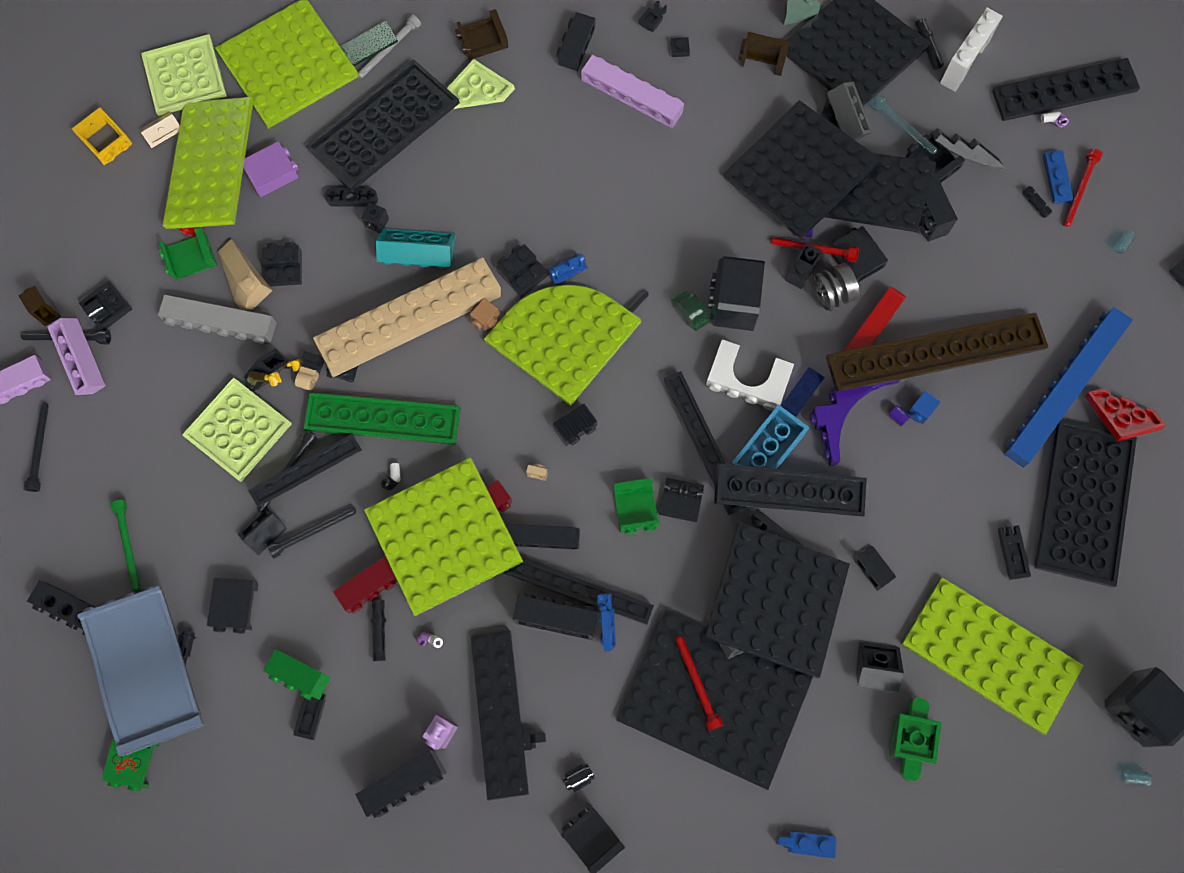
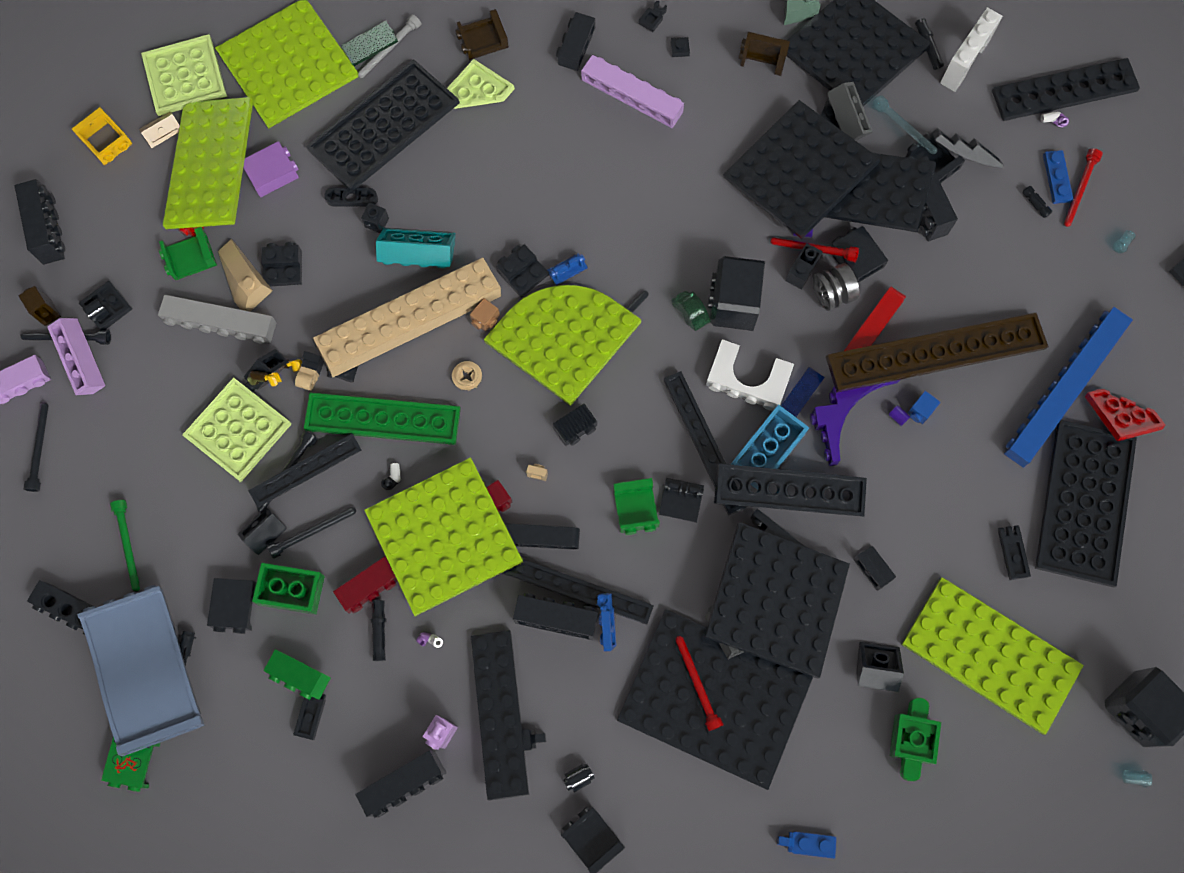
none -> black brick [14,179,66,265]
none -> green brick [252,563,325,615]
none -> tan gear [452,361,482,391]

